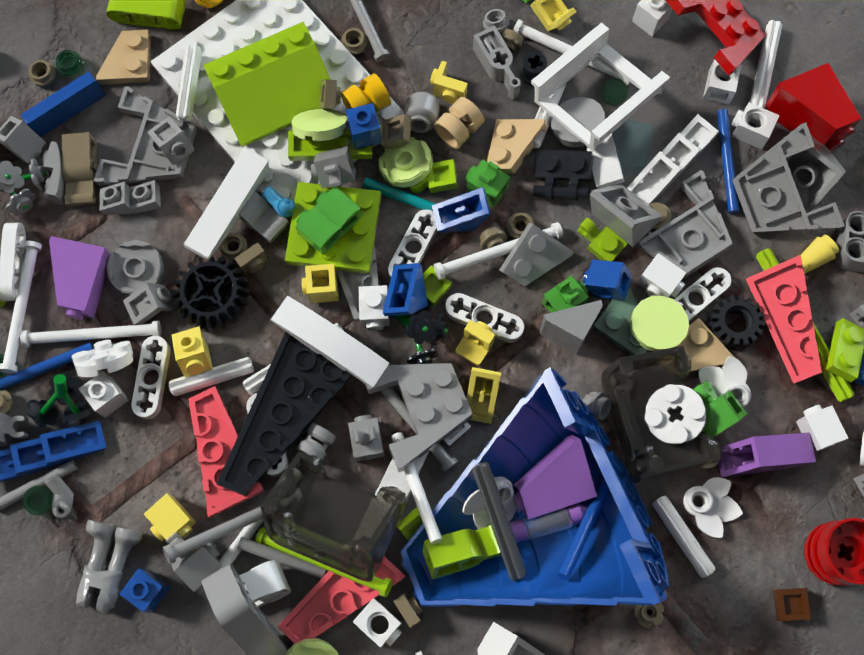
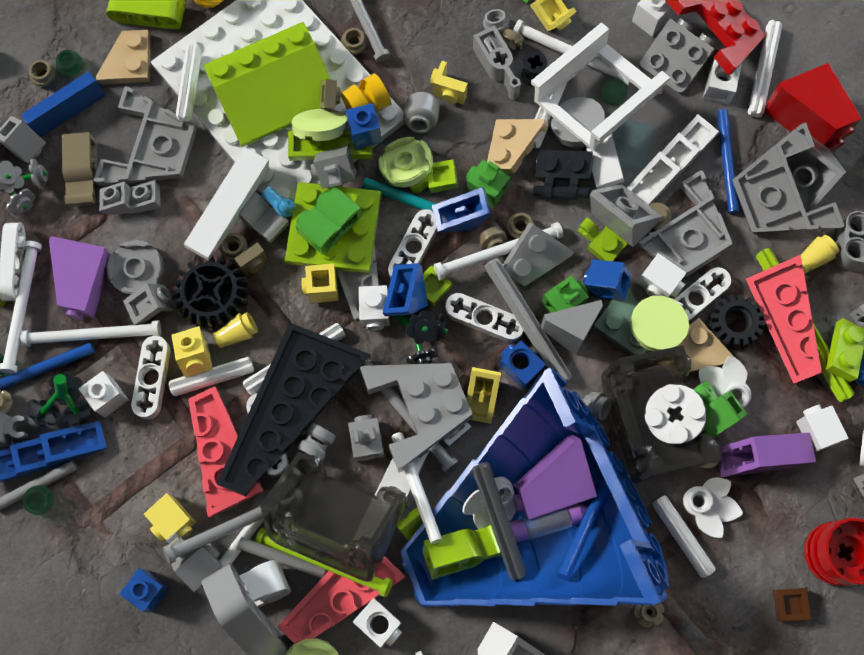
light grey slope [43,141,65,206] -> none
light grey arm [44,473,74,519] -> none
white plate [72,340,134,377] -> none
light grey piece [76,520,143,614] -> none
light grey bracket [147,116,195,165] -> none
white slope [270,296,389,387] -> none
dark tan plate [381,113,411,149] -> none
dark tan plate [393,593,424,628] -> none
tan wheel [433,97,485,149] -> none
light yellow bracket [456,320,495,366] -> none
white brick [731,102,780,150] -> none
none -> light yellow cone [213,312,258,348]
none -> light grey axle [485,258,572,381]
none -> blue brick [499,341,546,390]
none -> light grey bracket [640,18,718,93]

